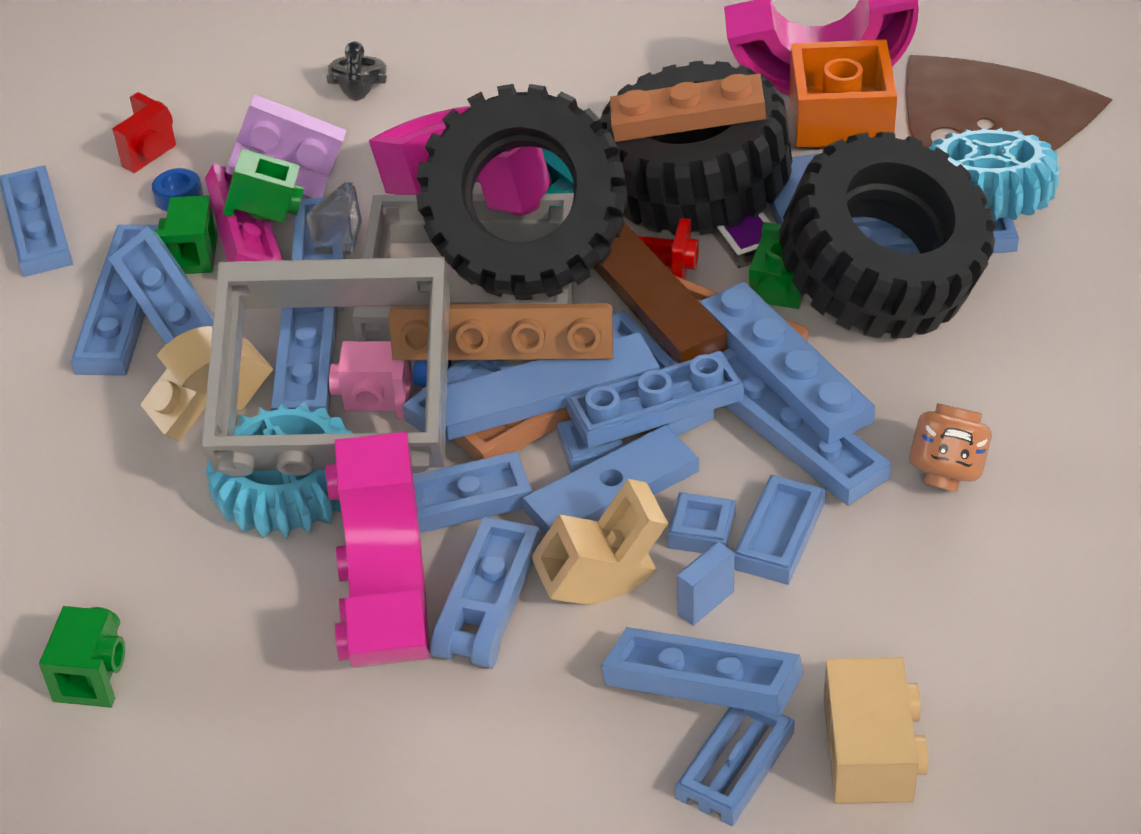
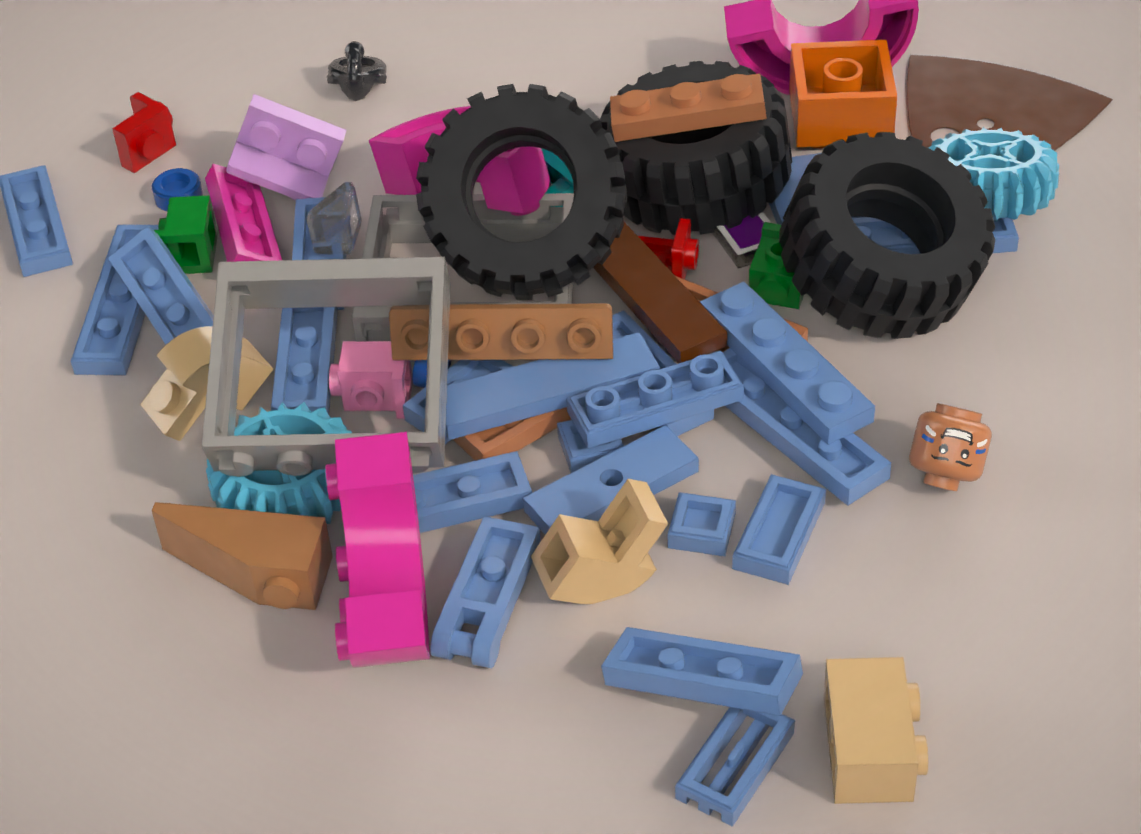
green brick [39,606,125,708] -> none
green brick [223,148,305,223] -> none
medium blue tile [677,542,735,626] -> none
none -> medium nougat slope [151,502,333,610]

